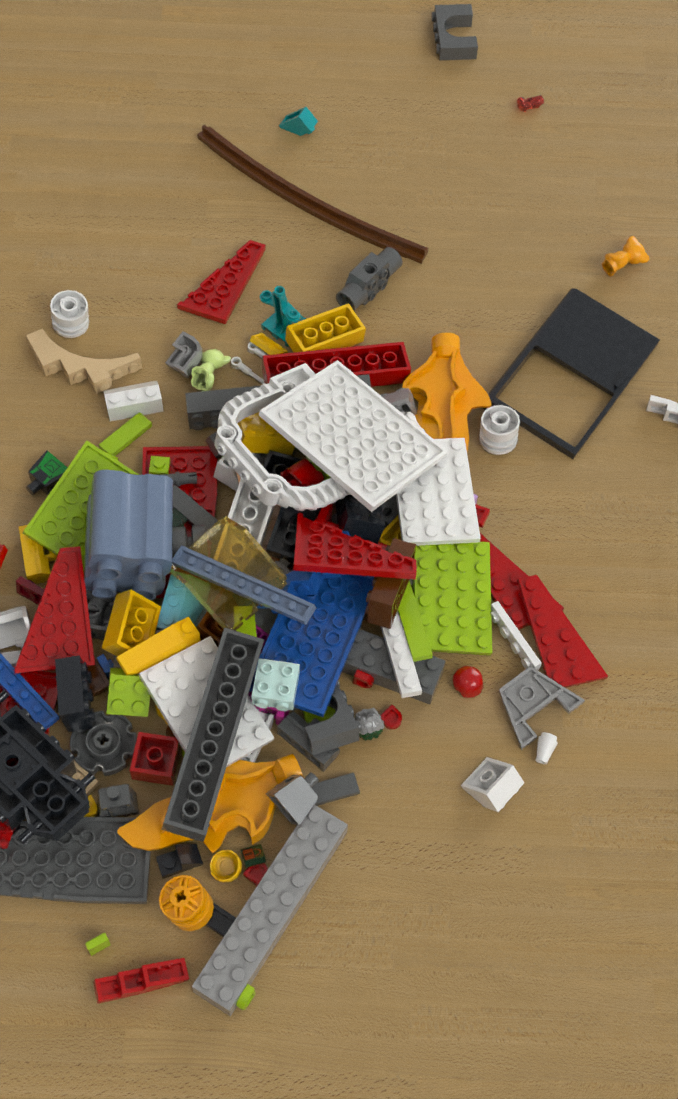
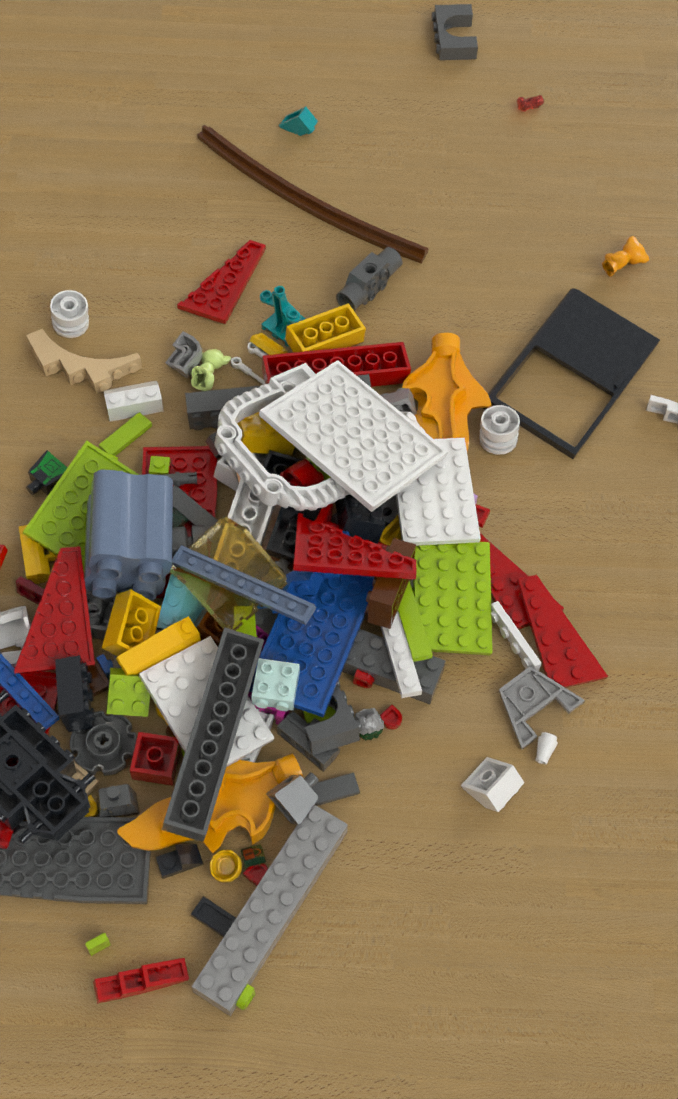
light orange wheel [159,875,214,931] -> none
red hair [452,666,484,698] -> none

